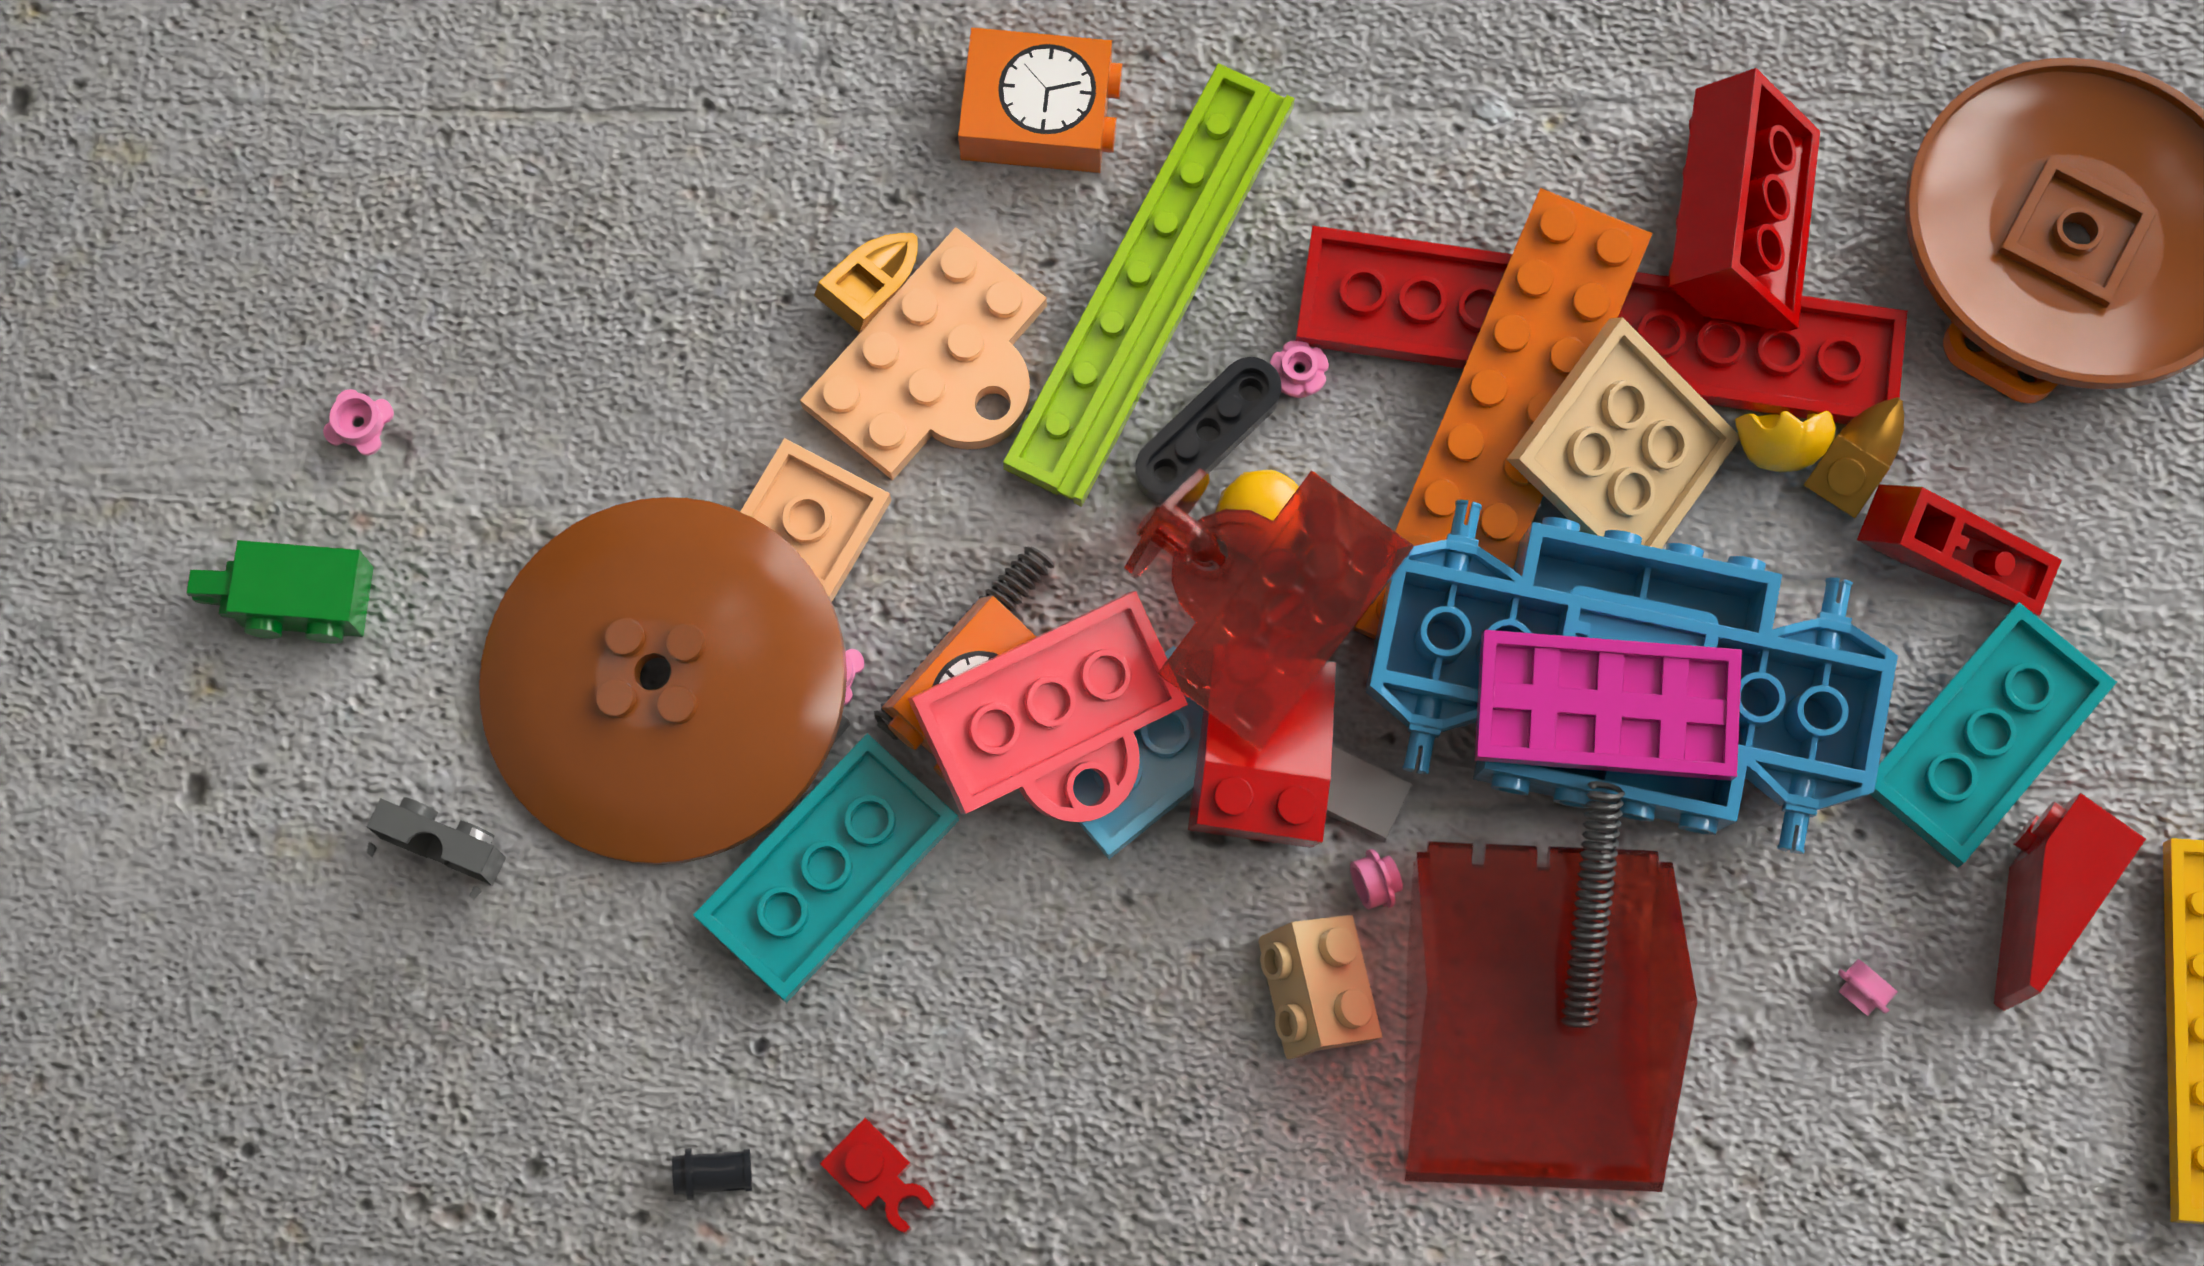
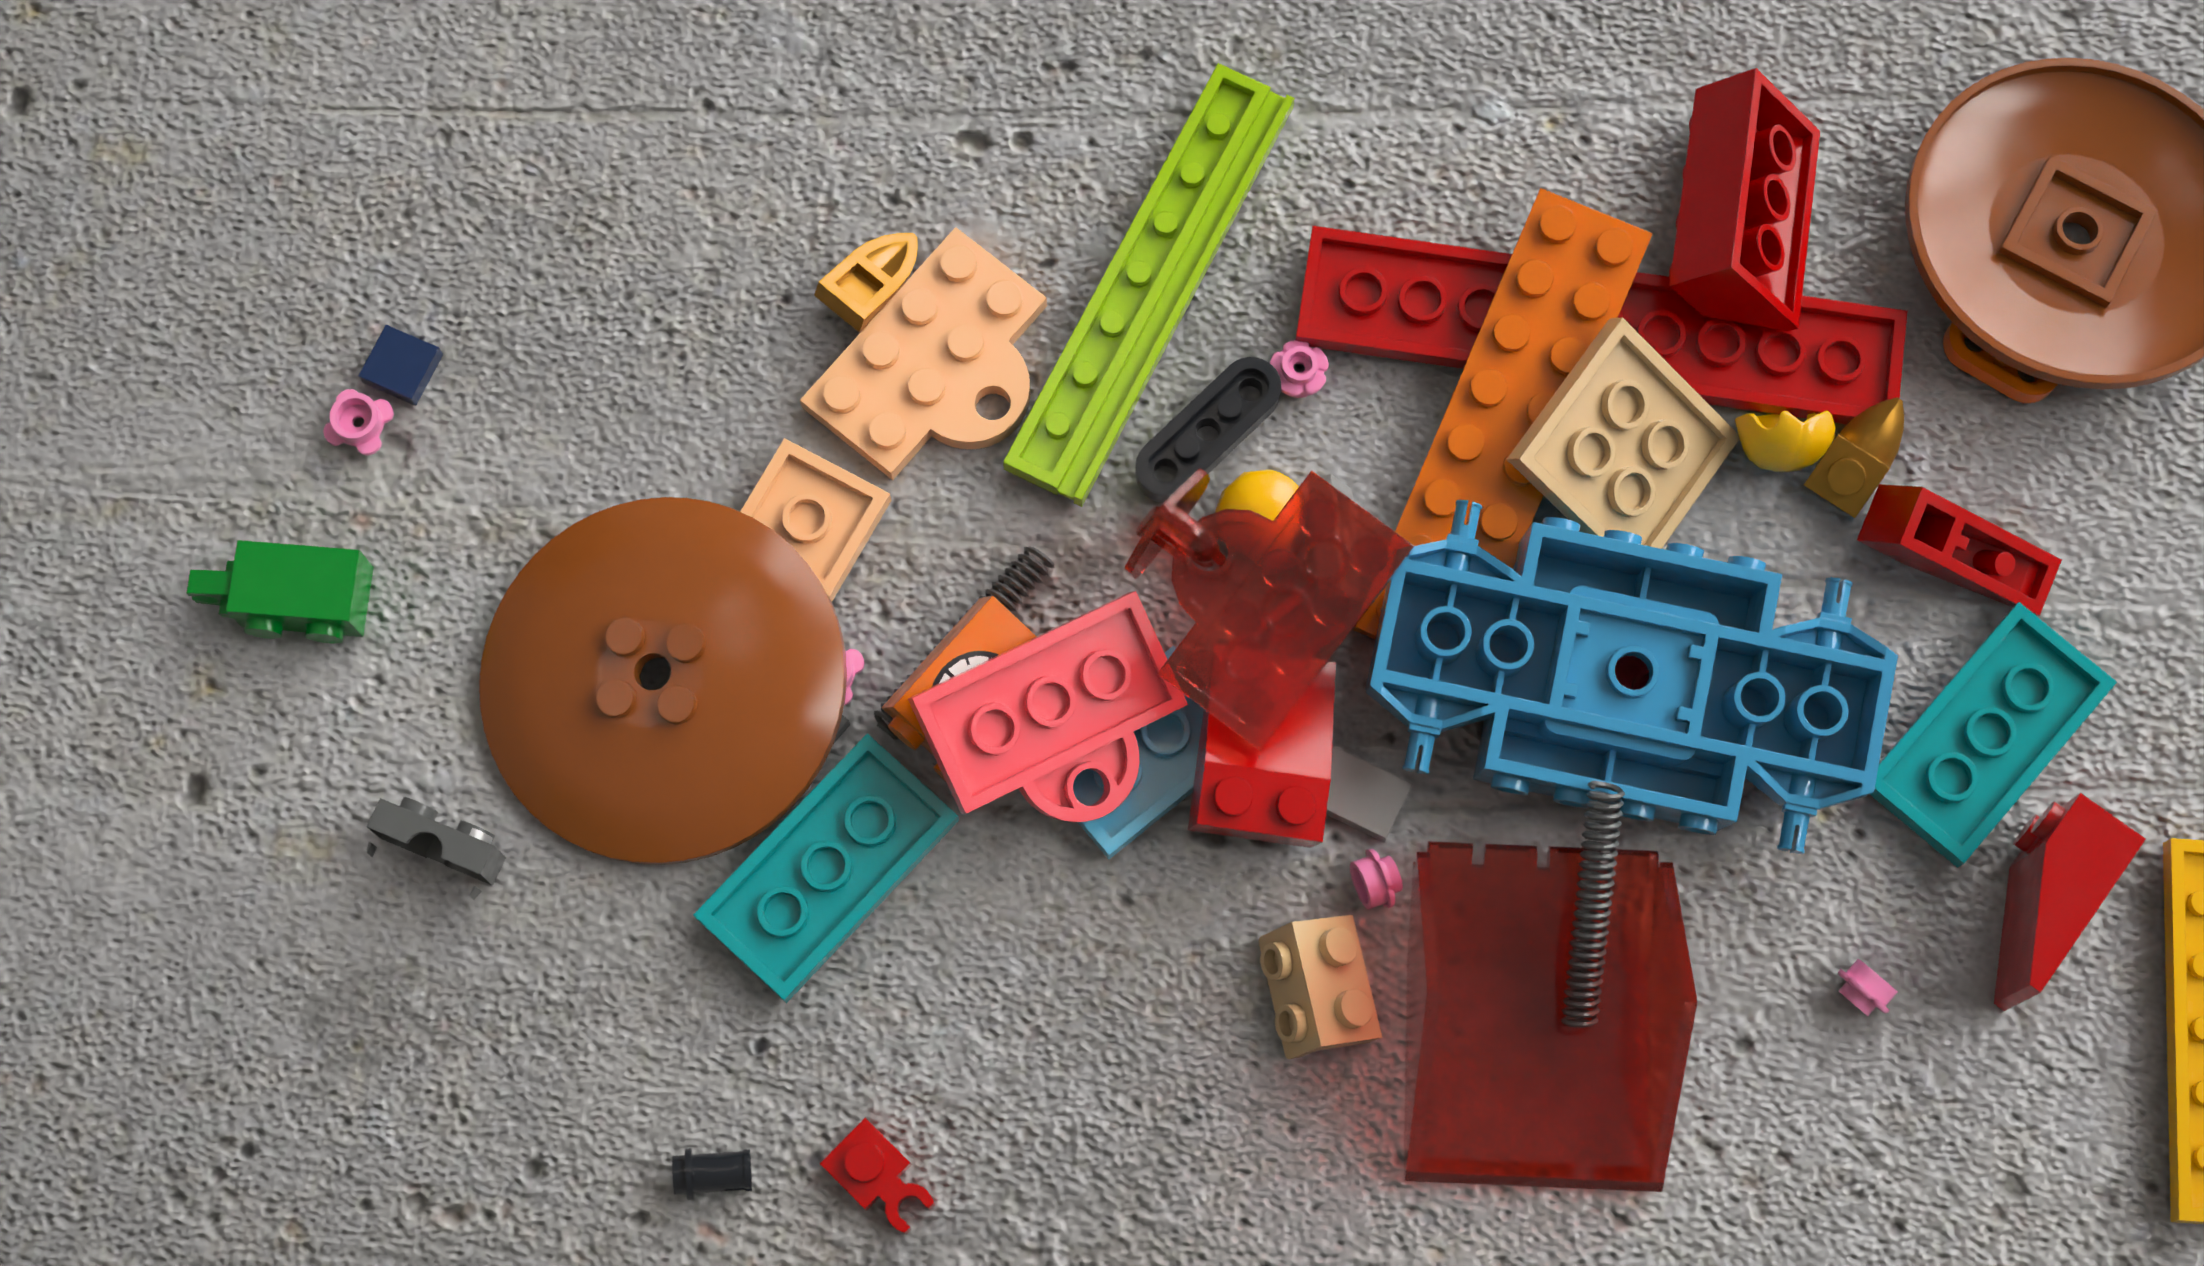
orange brick [958,27,1123,173] -> none
dark pink plate [1474,630,1742,781] -> none
none -> dark blue tile [358,325,443,406]

